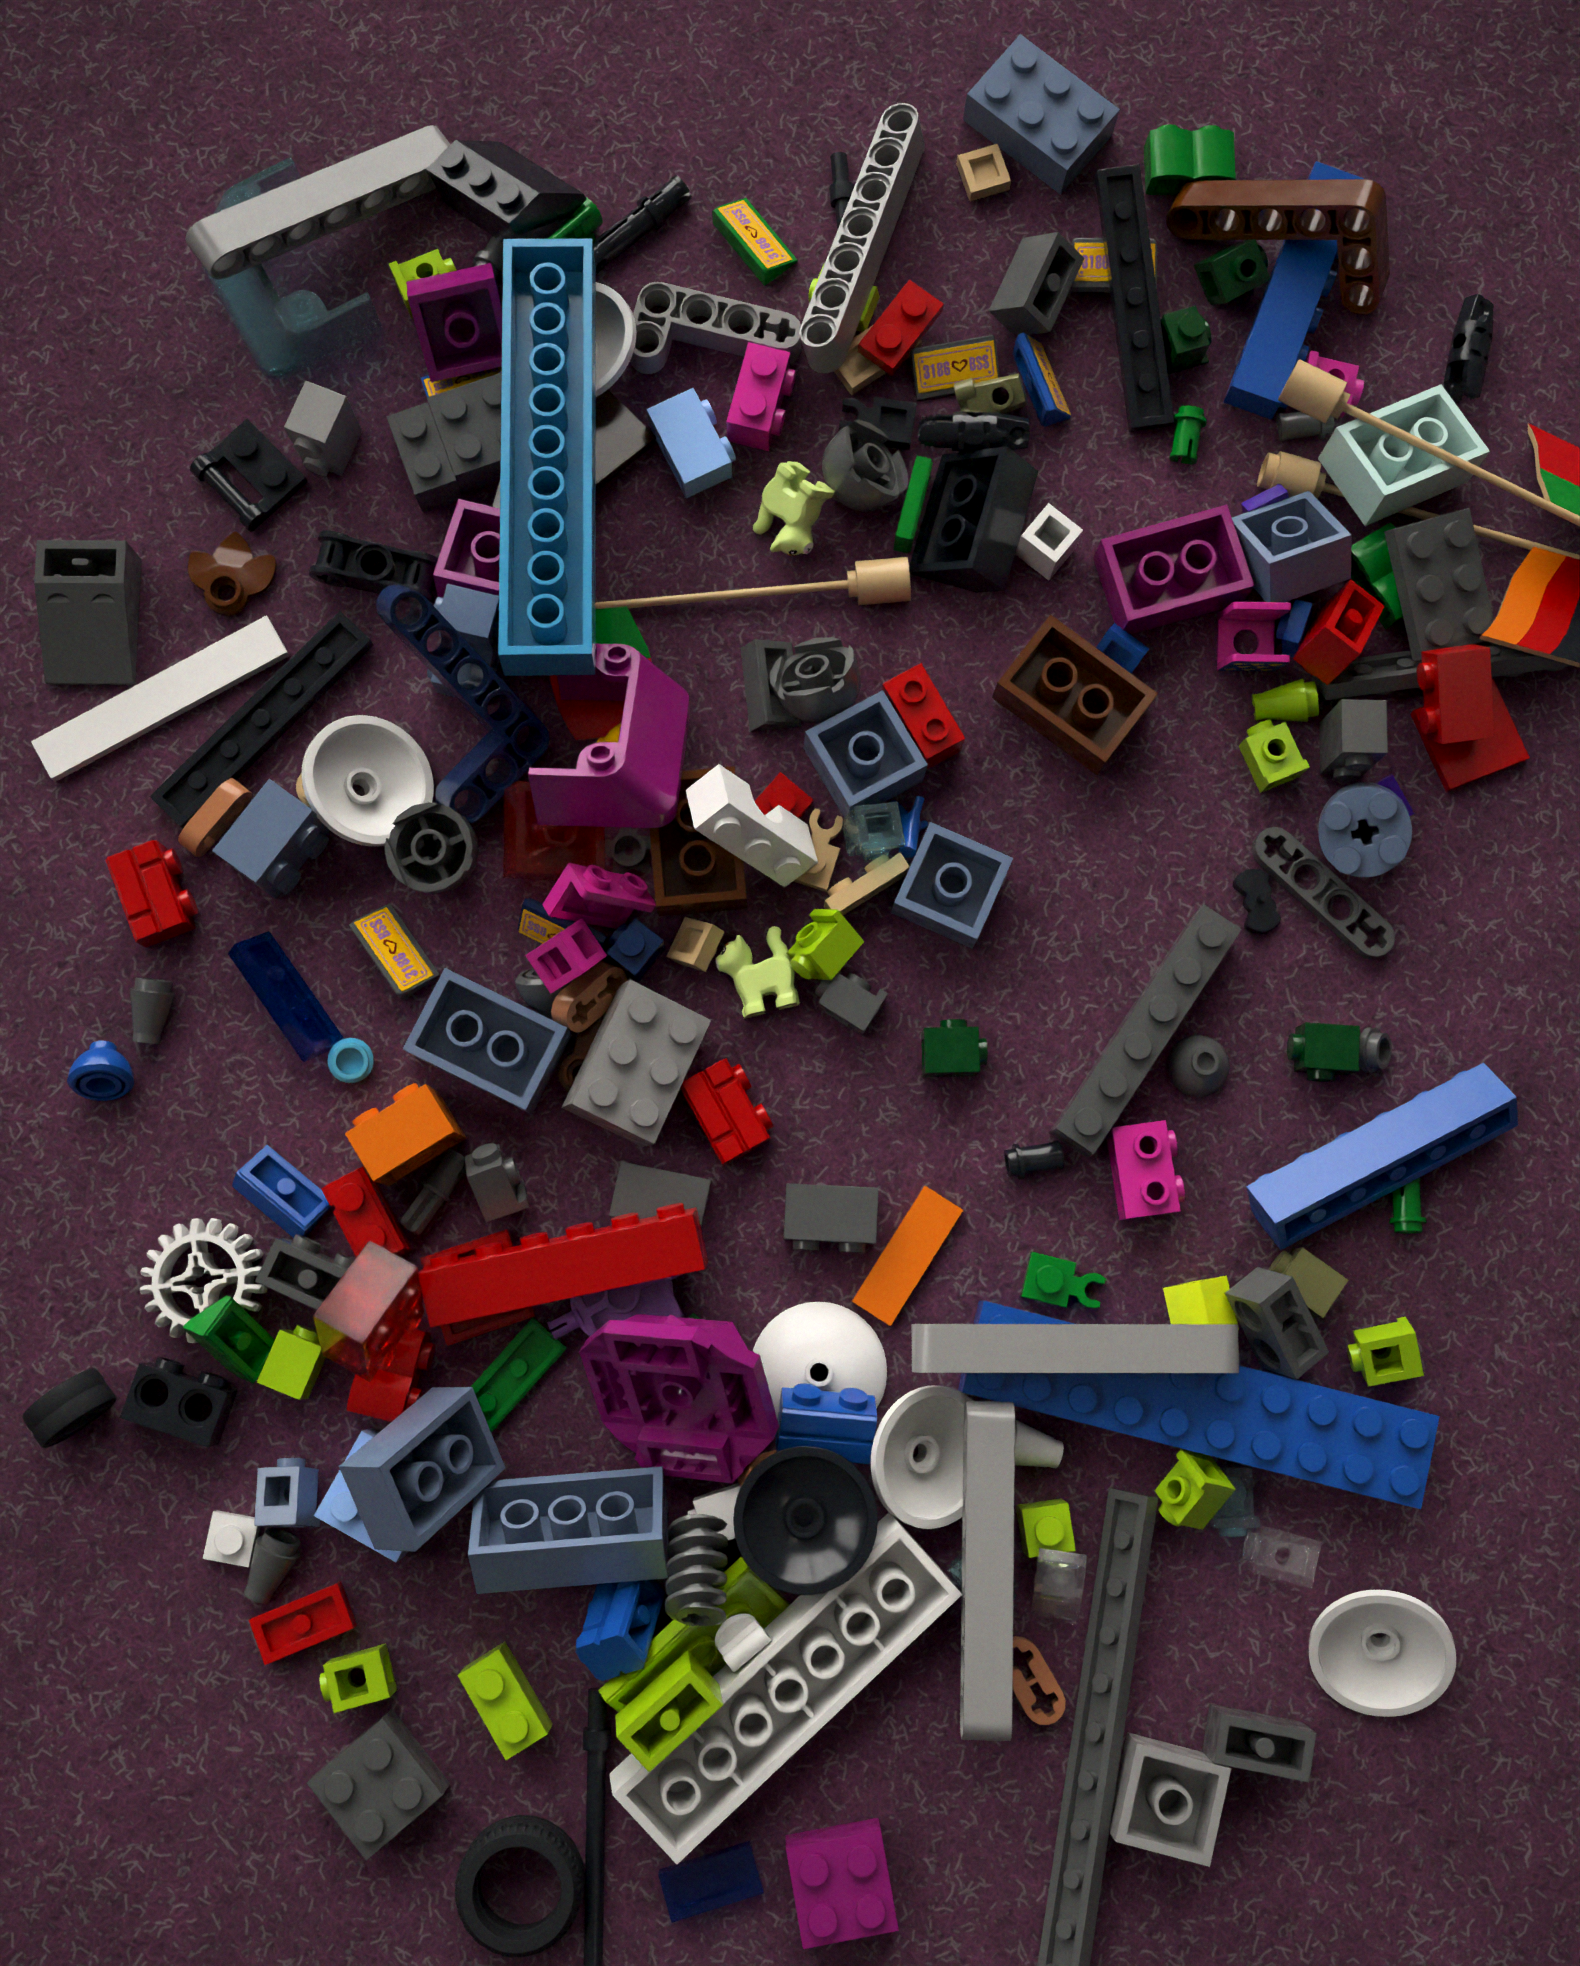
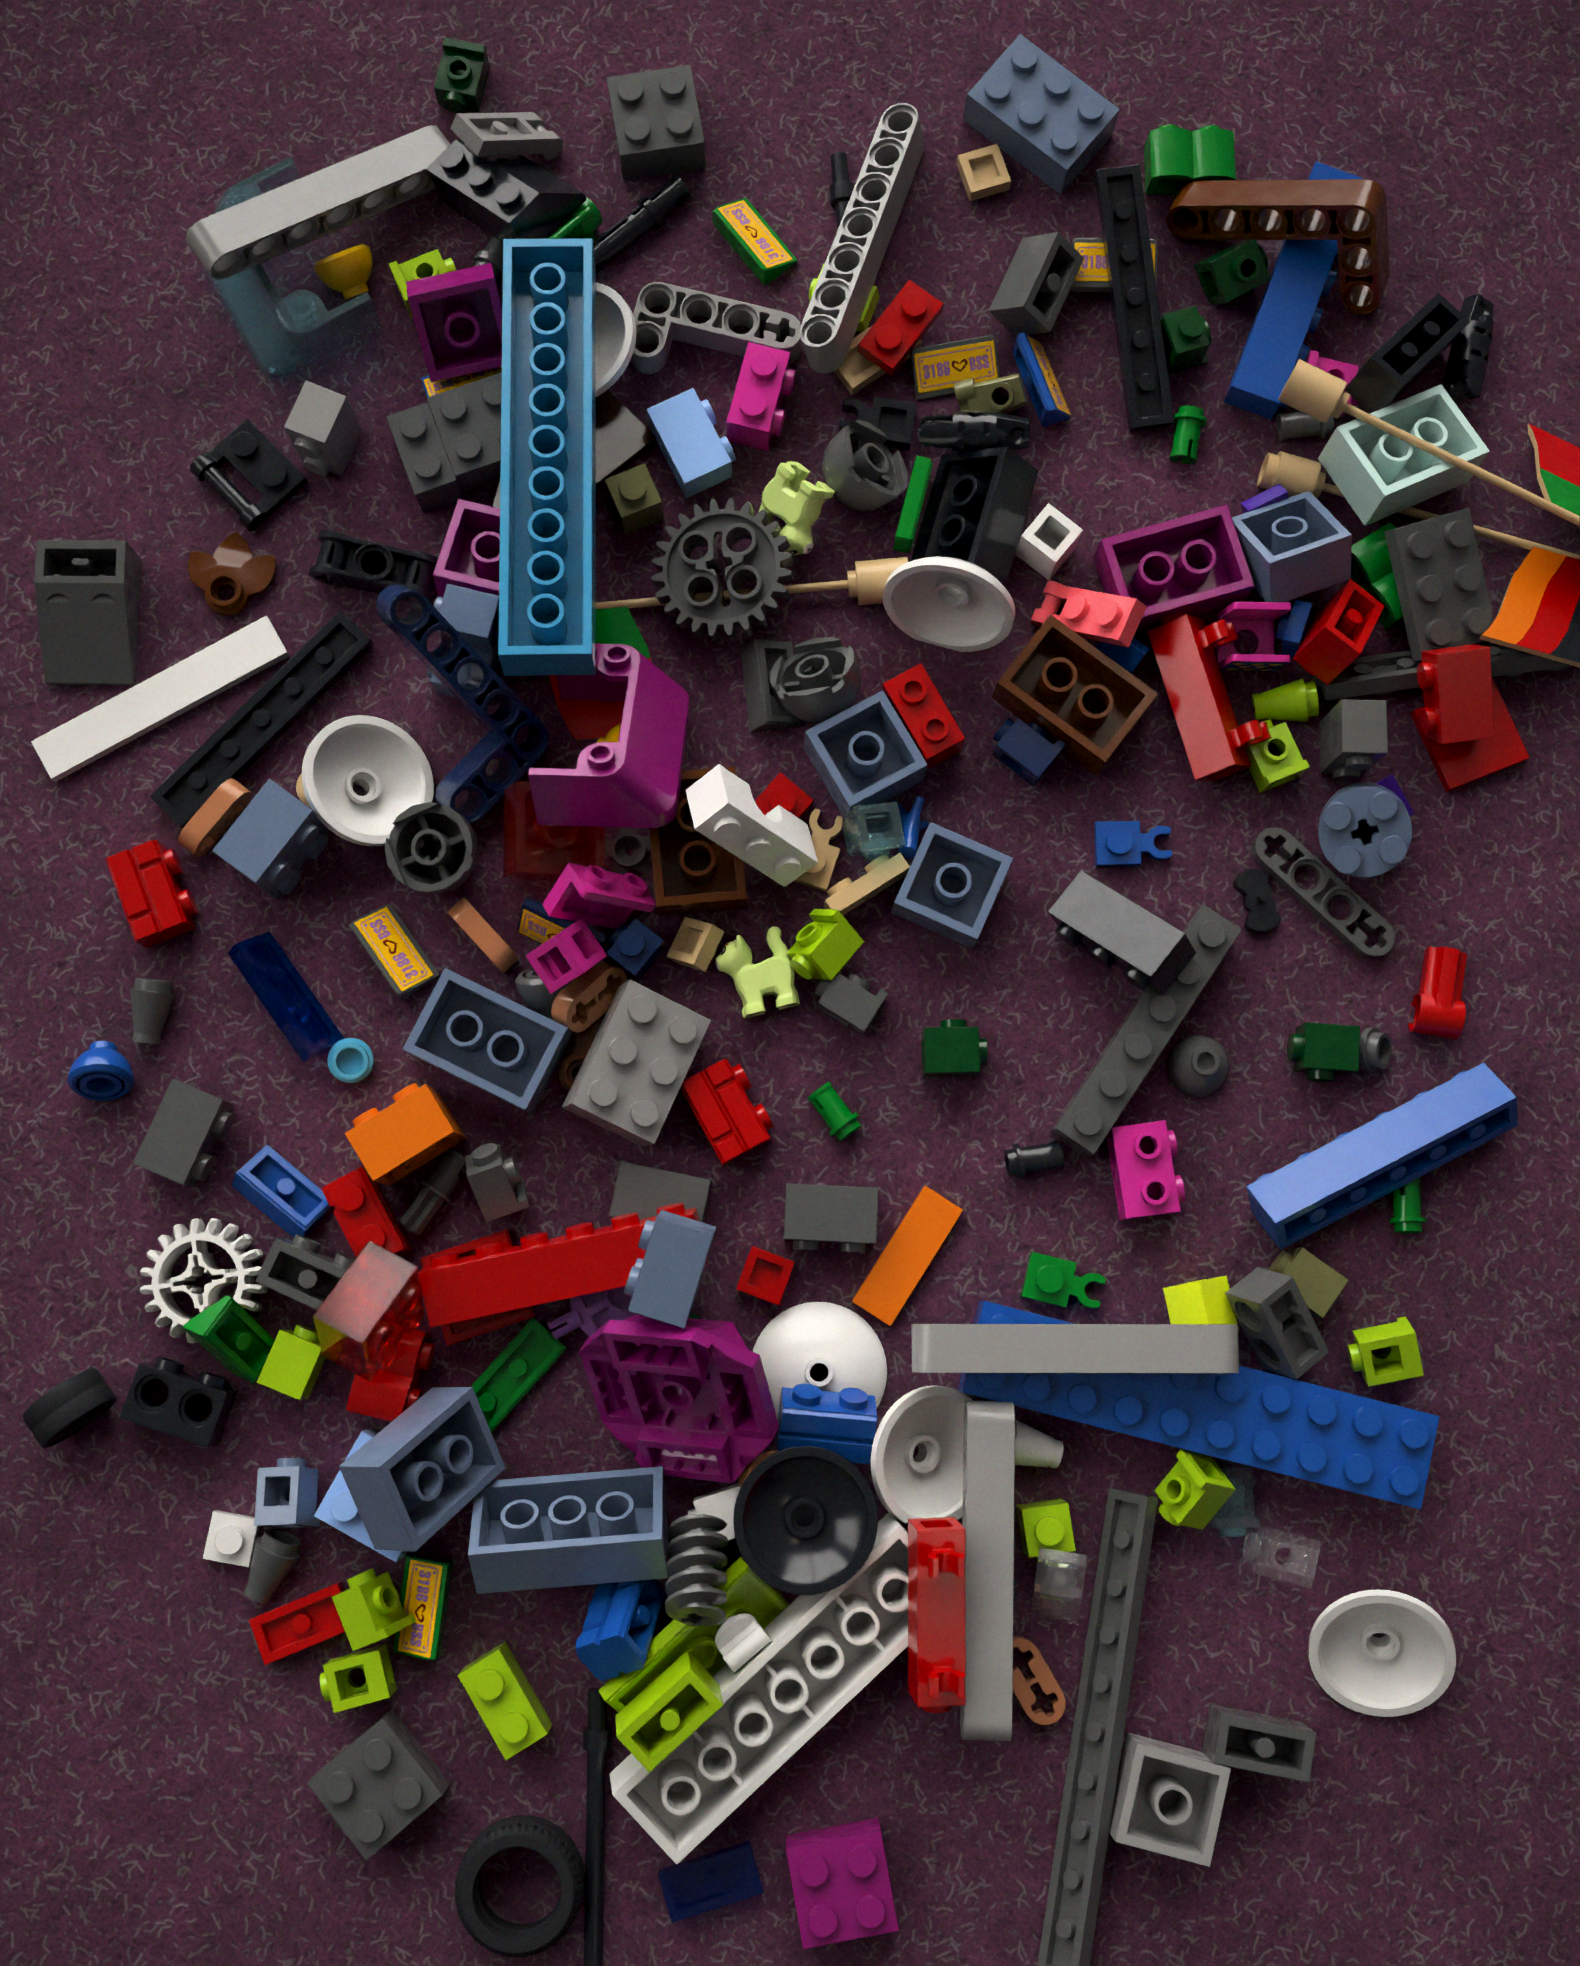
none -> dark grey brick [133,1078,234,1188]
none -> yellow brick [313,244,373,300]
none -> lime brick [332,1568,416,1651]
none -> slope [393,1555,453,1661]
none -> dark green brick [434,37,490,114]
none -> nougat beam [447,897,519,974]
none -> light grey plate [450,112,564,161]
none -> olive brick [605,463,664,535]
none -> dark grey brick [606,65,706,180]
none -> sand blue brick [624,1210,716,1328]
none -> dark grey gear [651,498,795,642]
none -> red plate [736,1246,795,1305]
none -> green pin [807,1082,862,1142]
none -> white dish [883,556,1015,652]
none -> red brick [908,1517,966,1713]
none -> dark blue brick [992,718,1066,787]
none -> coral plate [1030,580,1147,647]
none -> brick [1048,871,1196,995]
none -> blue plate [1094,821,1172,867]
none -> red brick [1148,612,1271,782]
none -> black brick [1344,293,1470,413]
none -> red piece [1408,947,1467,1040]

